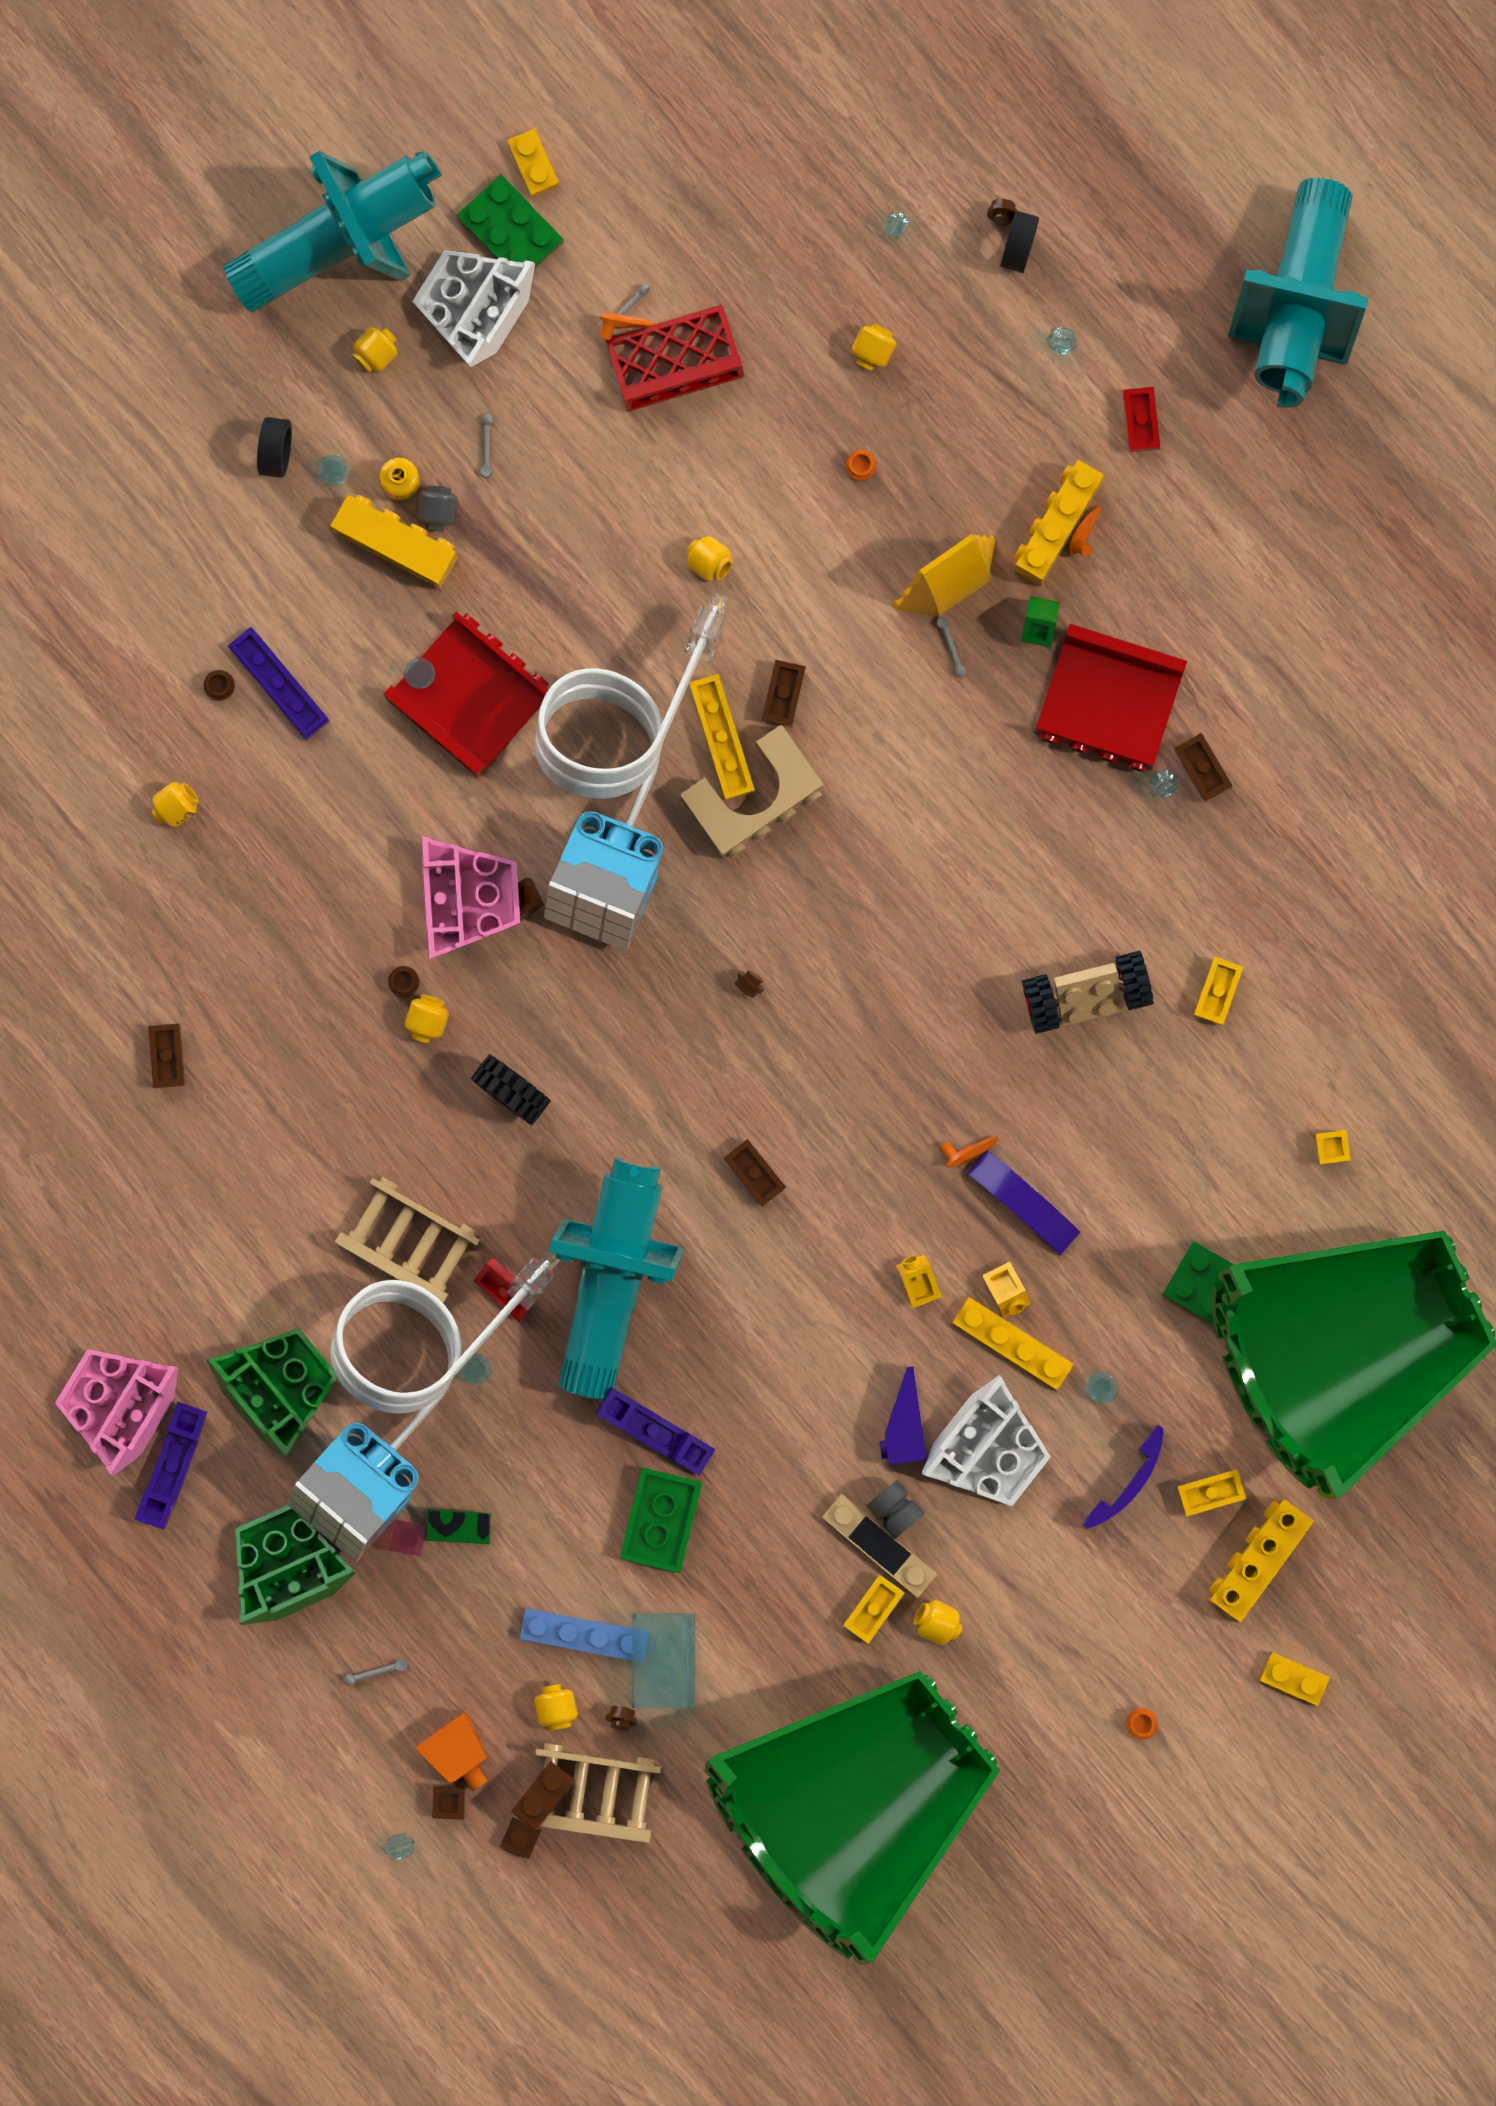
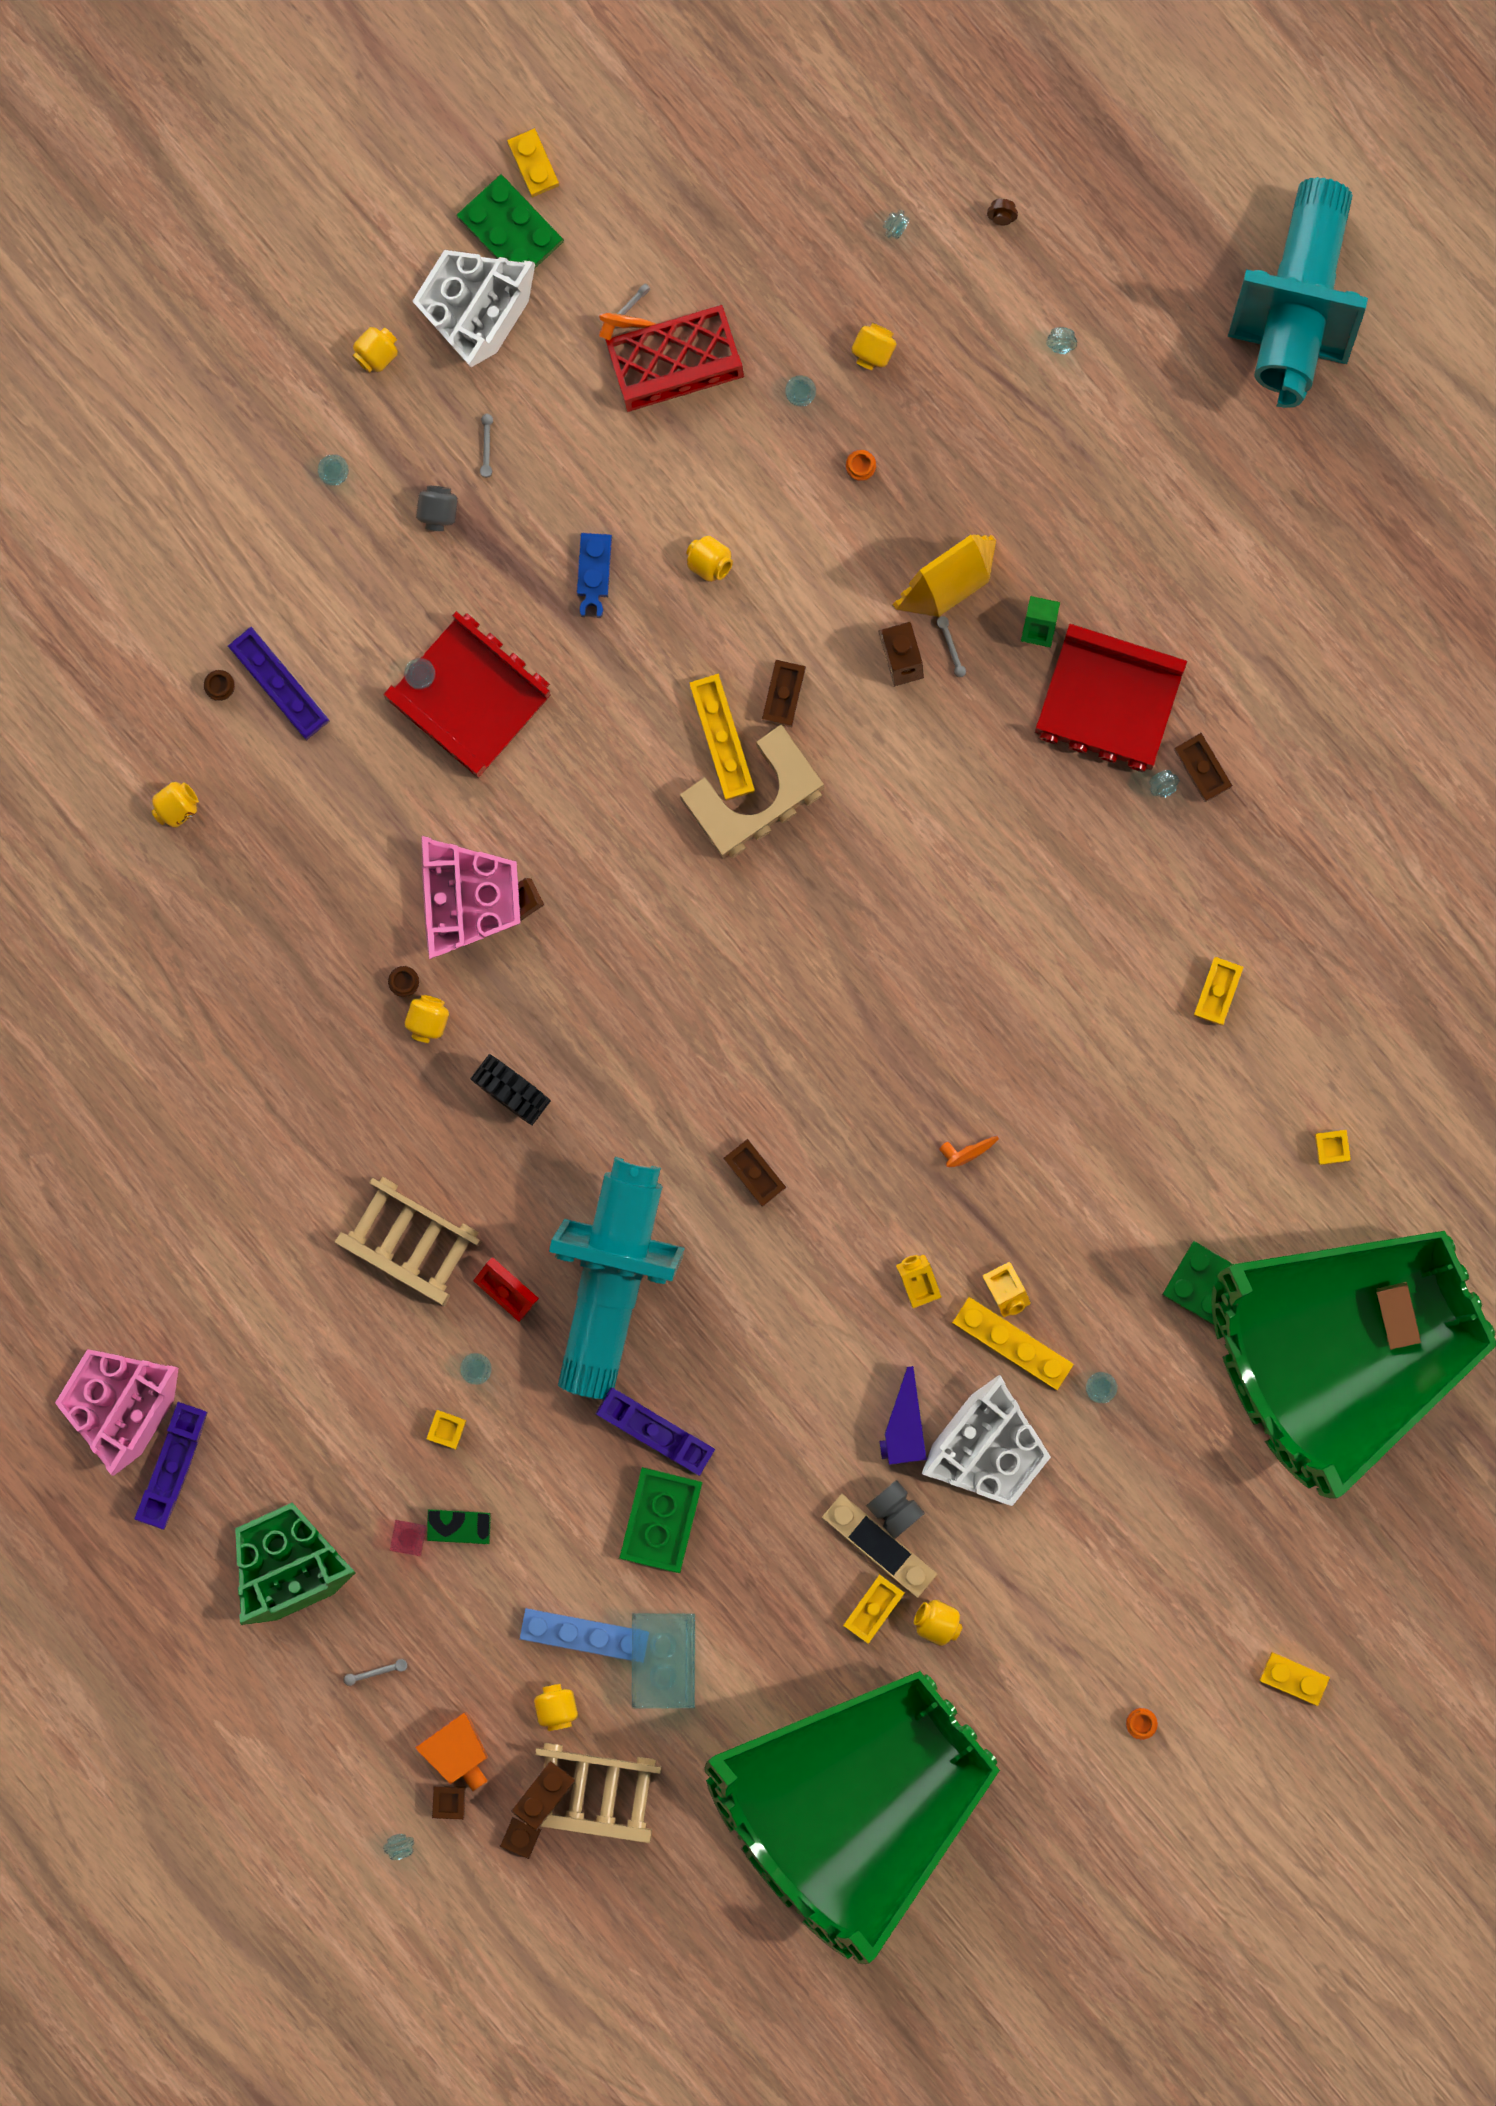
reddish brown plate [148,1023,185,1089] -> none
green wedge [207,1328,338,1457] -> none
teal piece [224,151,443,313] -> none
black tyre [257,417,292,478] -> none
piece [287,1248,560,1563] -> none
yellow brick [330,494,458,589] -> none
yellow head [379,457,420,501] -> none
piece [535,592,728,951] -> none
reddish brown plate [606,1706,637,1730] -> none
reddish brown plate [735,970,764,998] -> none
dark purple slope [967,1150,1080,1255] -> none
black tyre [1000,211,1039,273] -> none
yellow brick [1013,460,1104,586] -> none
plate [1022,950,1154,1034] -> none
orange bar [1070,505,1102,557] -> none
dark purple slope [1082,1425,1163,1529] -> none
red plate [1123,387,1160,453] -> none
yellow plate [1177,1469,1246,1517] -> none
yellow brick [1208,1499,1314,1623] -> none
none -> yellow plate [426,1410,467,1450]
none -> blue plate [577,533,612,618]
none -> clear light blue plate [785,375,816,406]
none -> reddish brown torso [878,622,924,687]
none -> nougat tile [1376,1282,1421,1350]

